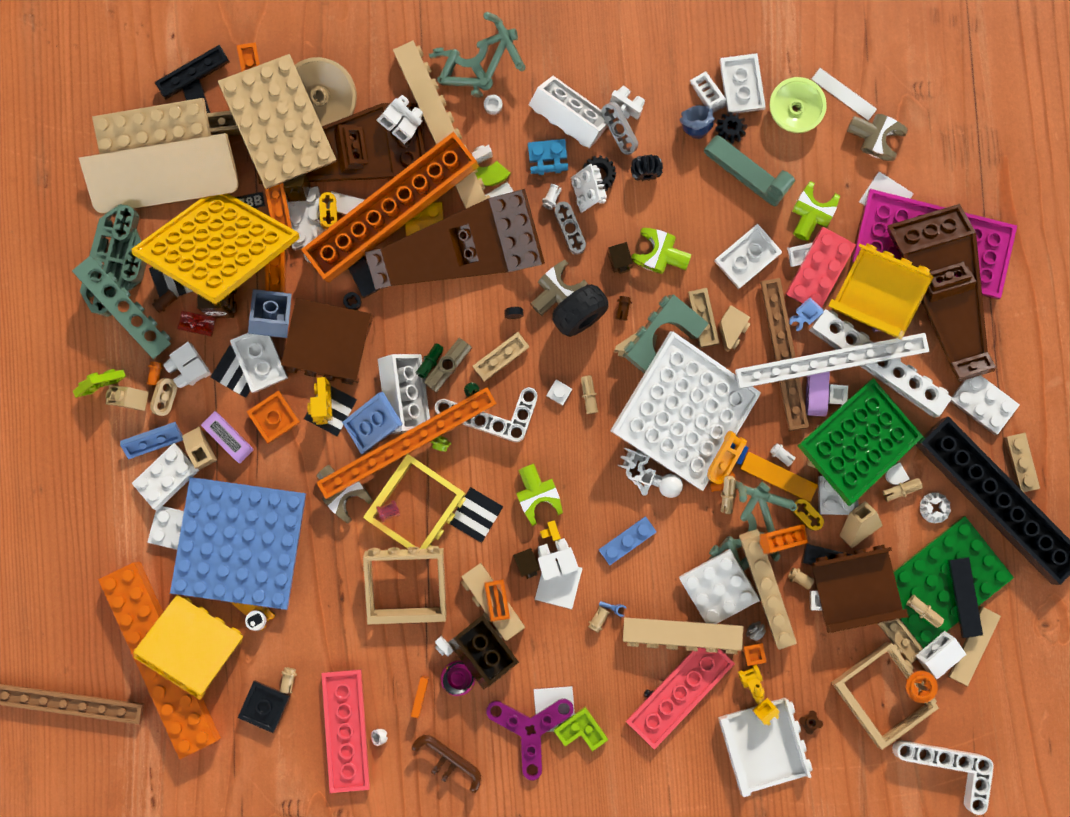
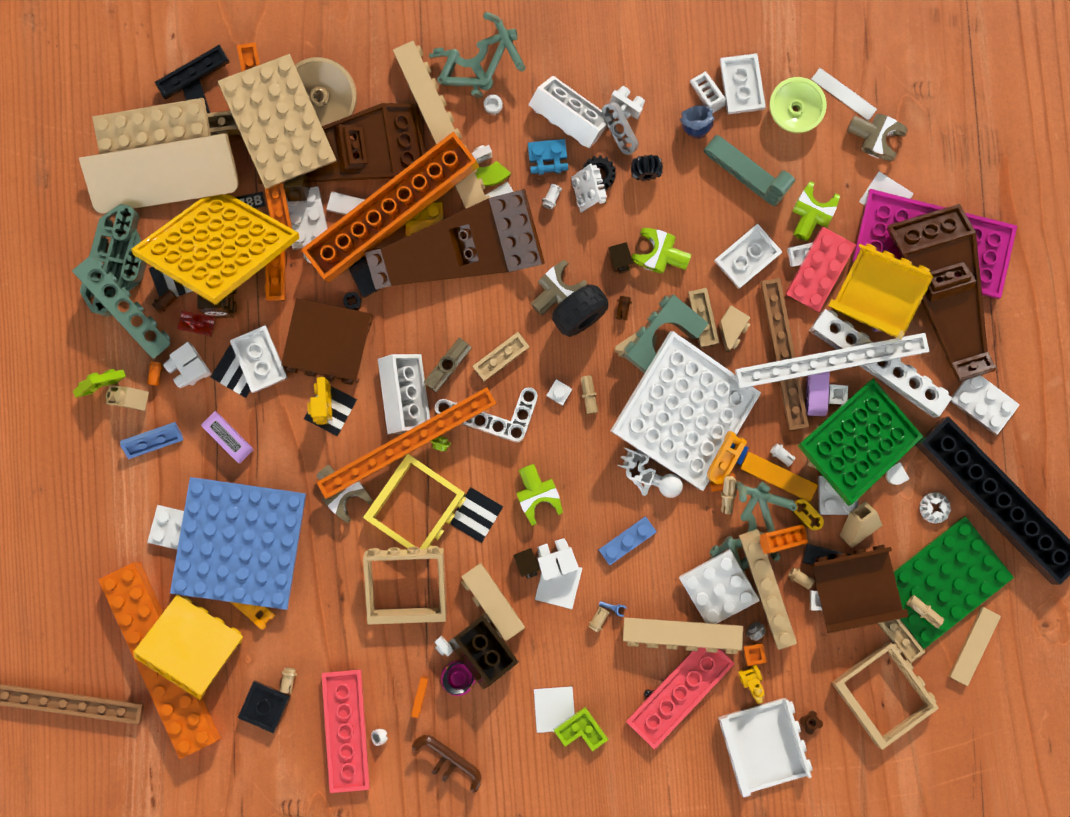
white plate [132,443,199,511] -> none
tan plate [150,378,177,416] -> none
tan slope [182,427,217,470] -> none
white tile [245,611,266,631] -> none
orange plate [247,390,301,444] -> none
sand blue brick [248,289,292,338] -> none
yellow beam [319,192,337,229] -> none
medium blue plate [342,392,403,454] -> none
white hips [376,95,423,144] -> none
clear pink bush [376,500,400,523] -> none
dark green axle [415,343,444,379] -> none
dark green axle [464,382,479,397] -> none
orange tile [484,579,510,622] -> none
magenta piece [486,698,574,780] -> none
black tile [504,307,524,319] -> none
yellow tile [540,520,561,541] -> none
light grey beam [555,202,586,255] -> none
black gear [715,112,747,145] -> none
yellow tile [752,698,780,726] -> none
light blue plate [789,298,824,331] -> none
tan axle [883,478,923,502] -> none
white beam [892,740,993,815] -> none
orange gear [905,671,938,703] -> none
white brick [916,631,966,679] -> none
black tile [948,557,983,638] -> none
tan plate [1004,433,1040,492] -> none

